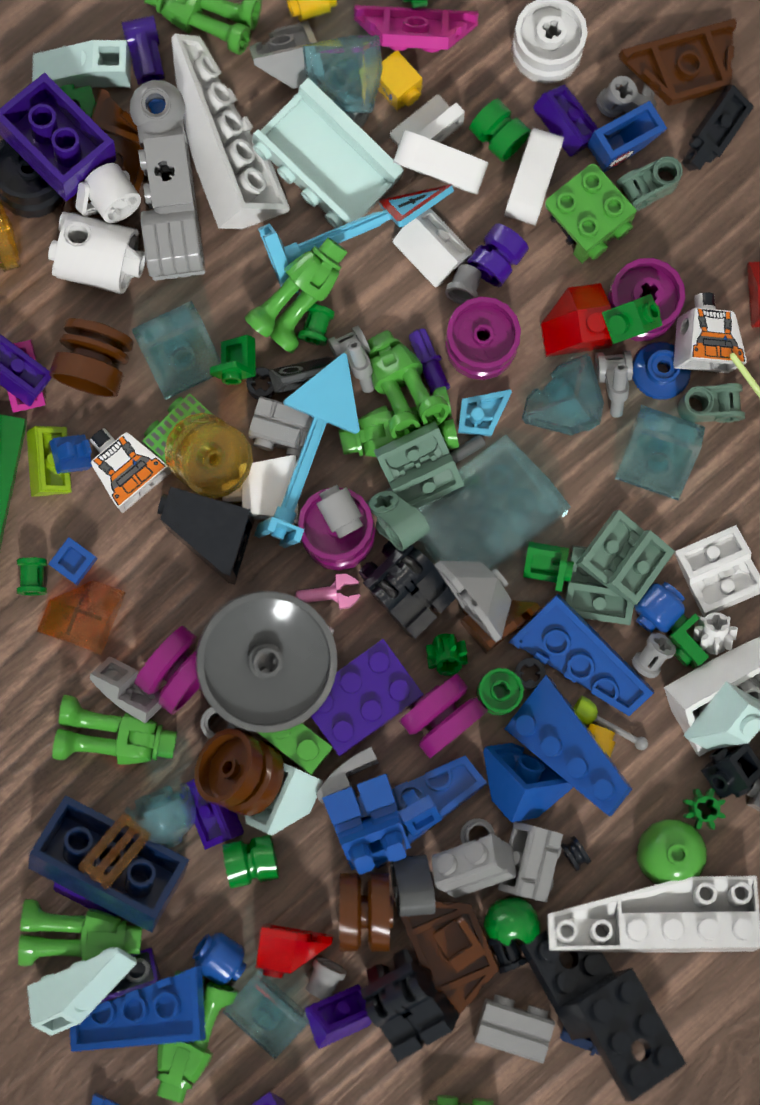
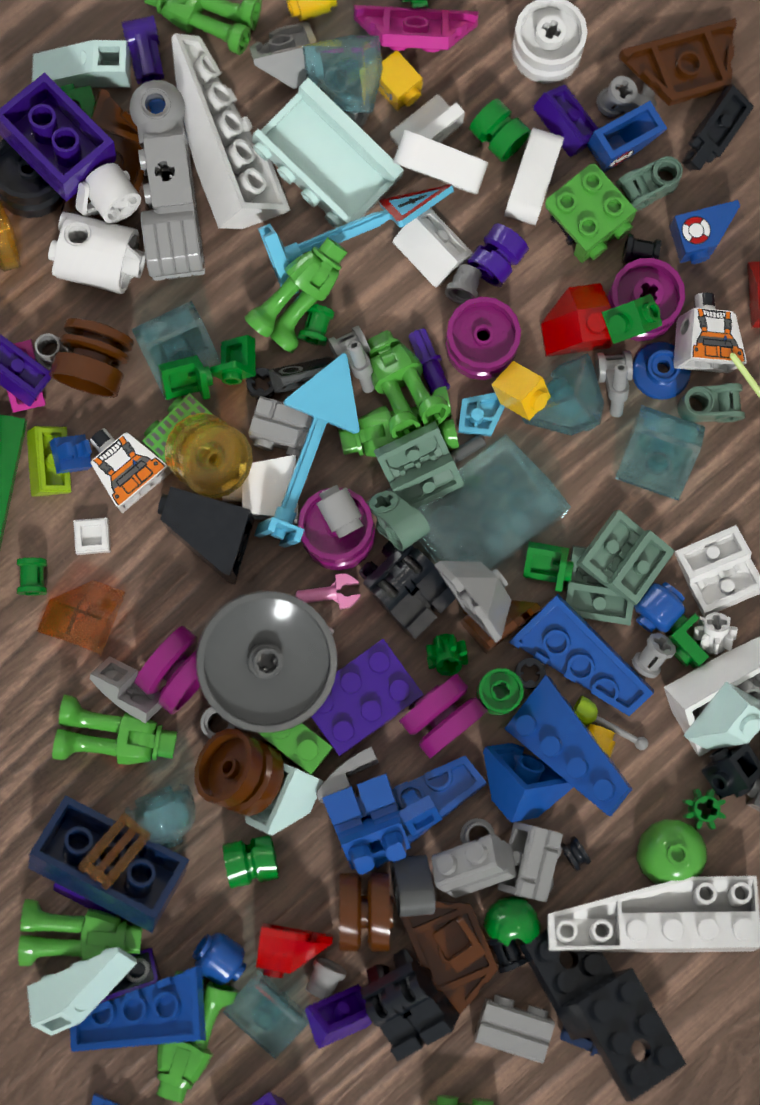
blue tile [48,537,98,586] -> none
dark purple slope [180,779,244,850] -> none
none -> light grey piece [35,333,69,369]
none -> white tile [73,517,111,555]
none -> green bracket [158,355,213,400]
none -> yellow brick [491,361,551,421]
none -> black bush [622,233,661,264]
none -> blue slope [669,200,740,264]

